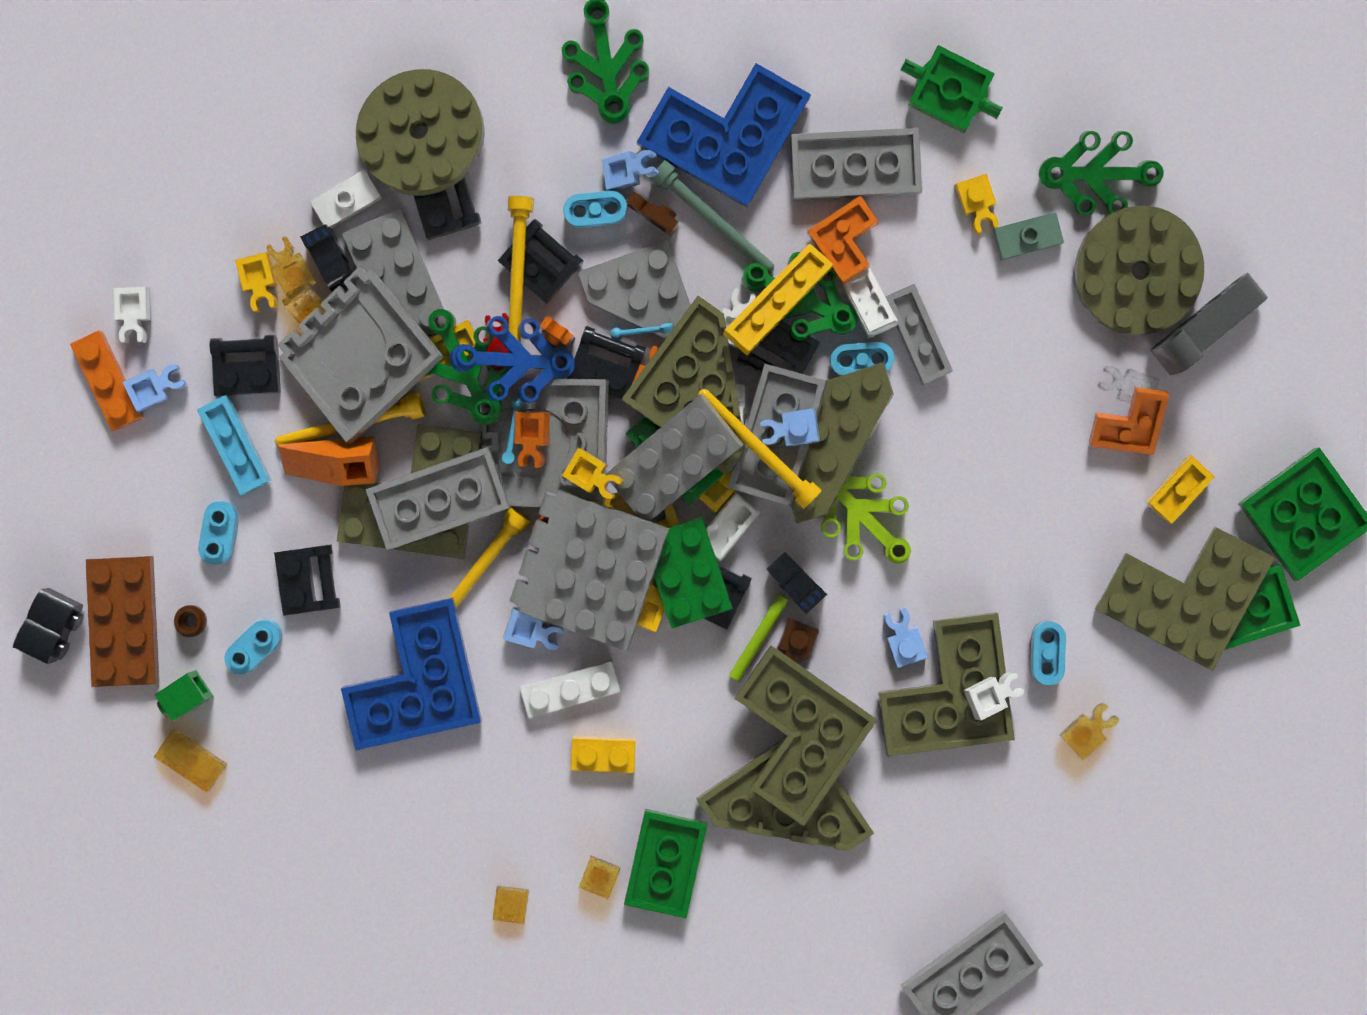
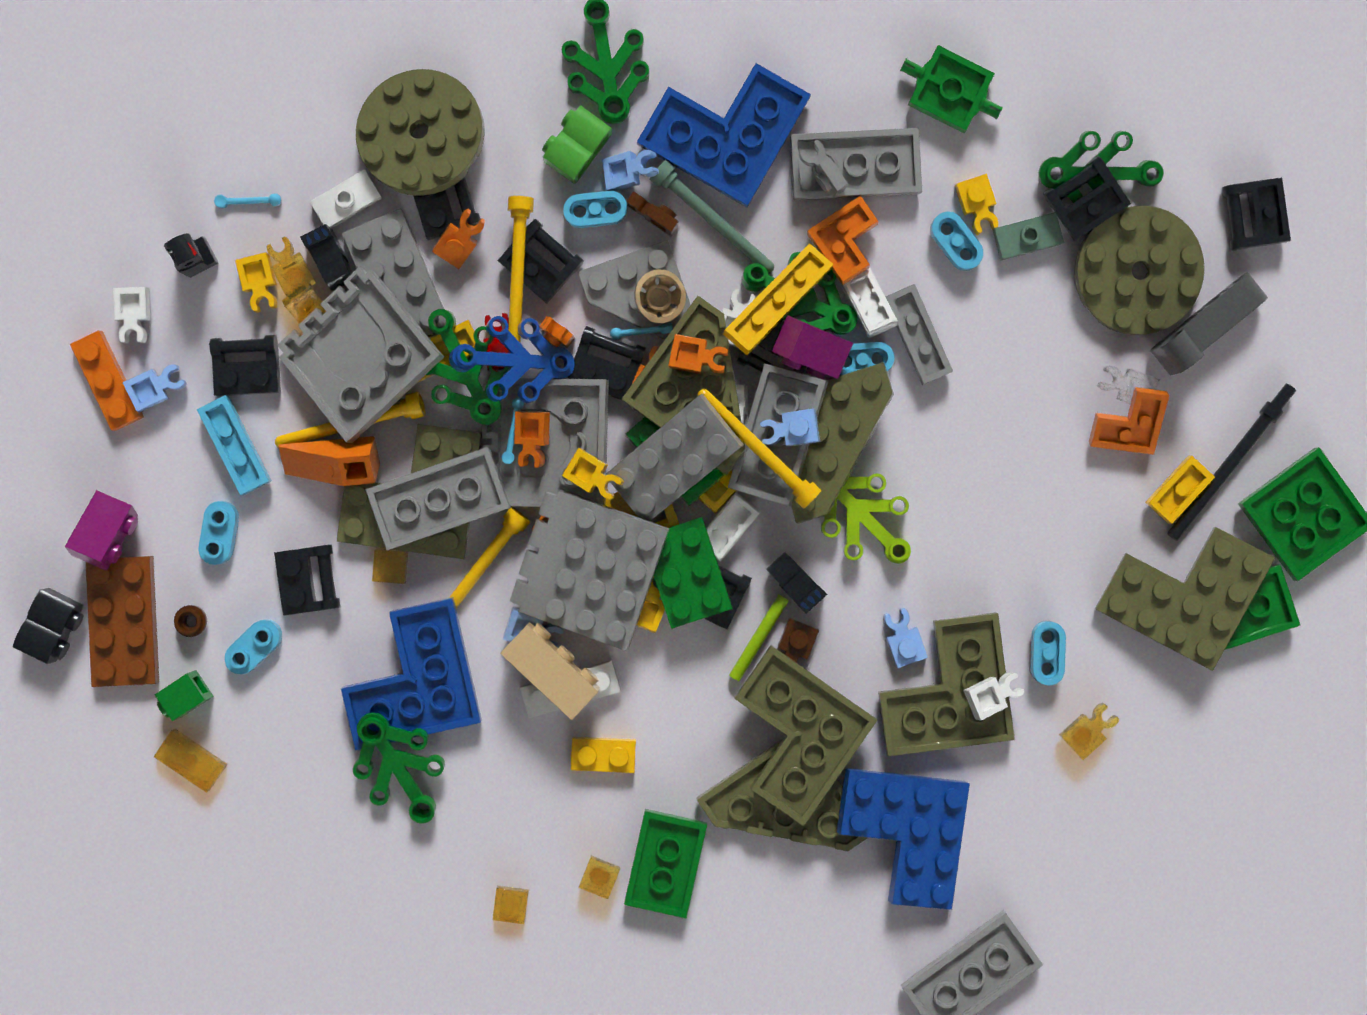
none -> magenta brick [64,490,138,571]
none -> black leg [164,233,218,278]
none -> medium azure hinge [214,193,281,209]
none -> green plant [353,712,445,824]
none -> clear yellow plate [372,549,408,584]
none -> orange plate [432,209,485,269]
none -> tan brick [500,622,600,720]
none -> bright green brick [542,105,612,184]
none -> tan helmet [634,269,686,323]
none -> orange plate [668,334,729,374]
none -> magenta brick [772,315,853,380]
none -> light grey plate [799,140,848,197]
none -> blue plate [837,768,970,910]
none -> medium azure plate [930,212,983,271]
none -> black plate [1043,156,1131,241]
none -> black bar [1167,383,1296,541]
none -> black plate [1222,177,1291,251]

